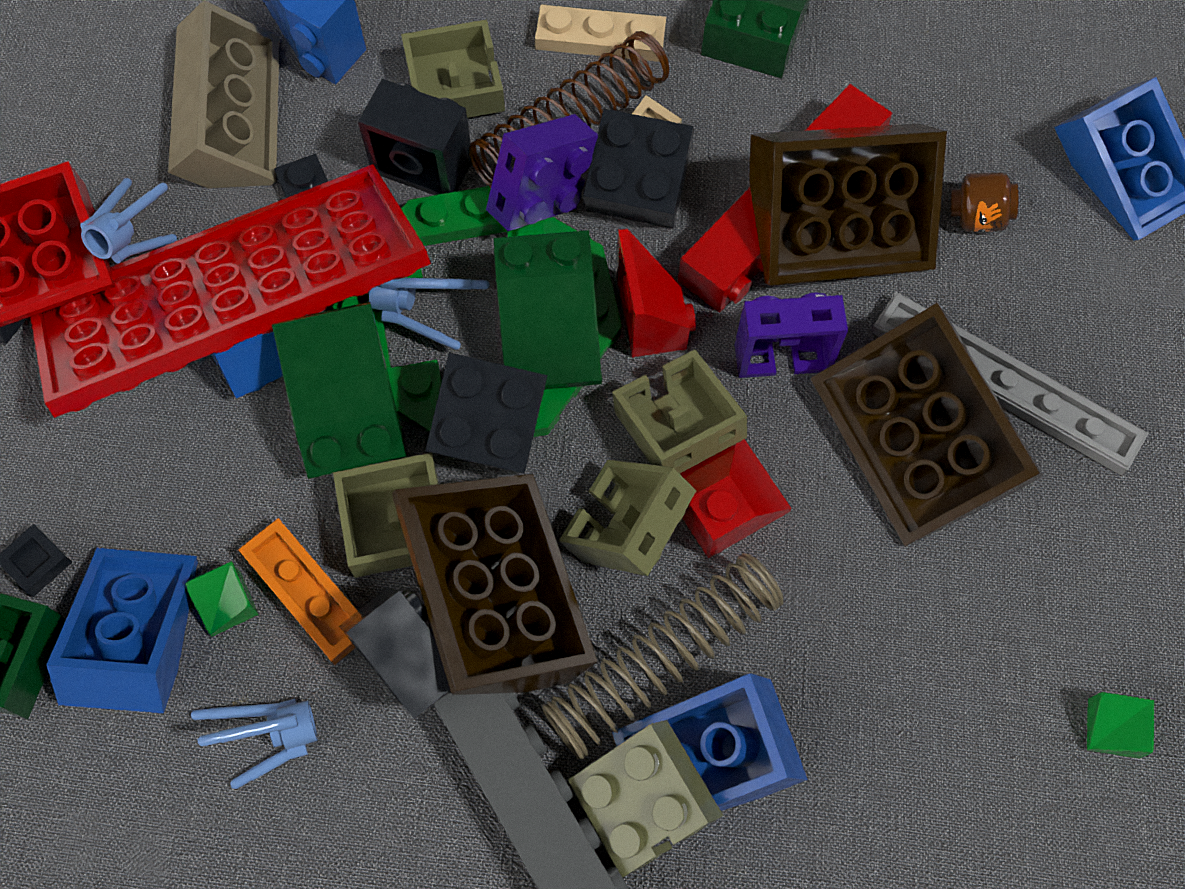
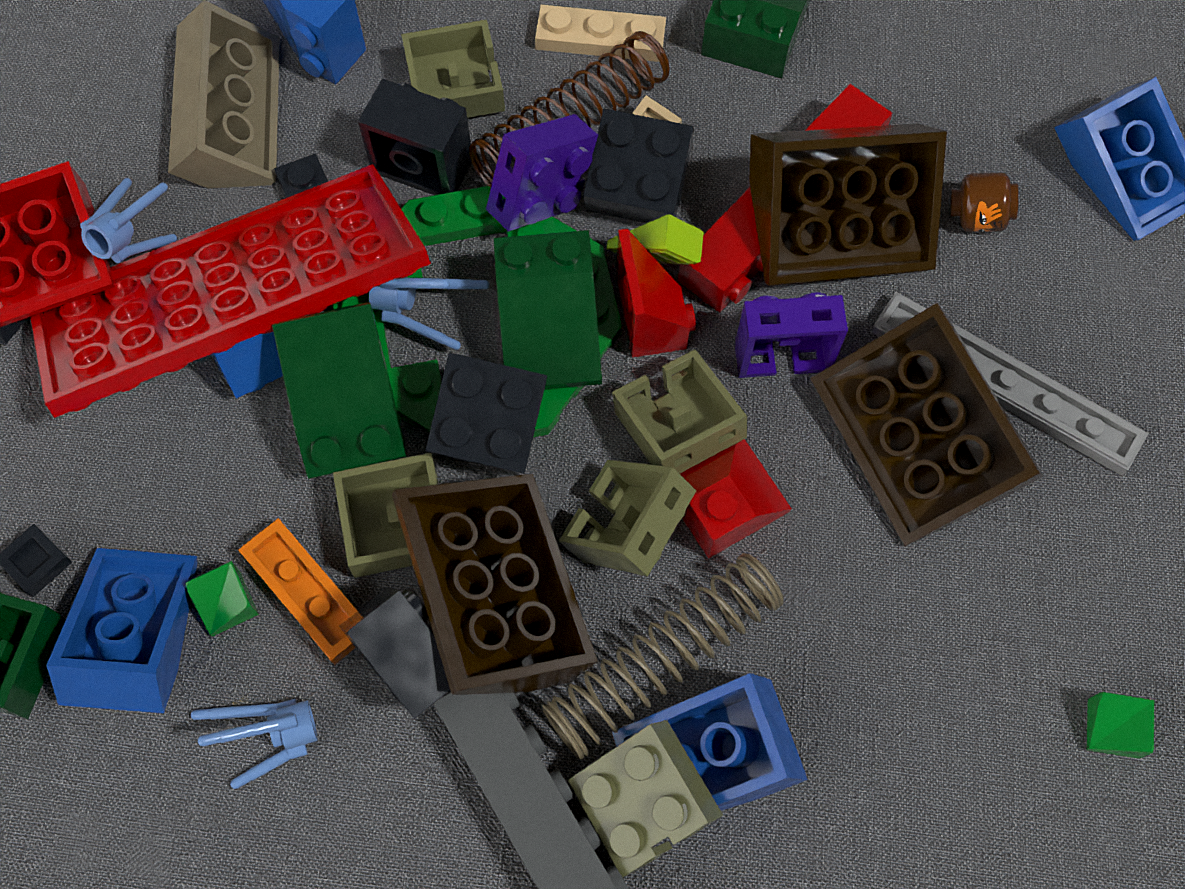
none -> lime slope [607,214,704,265]

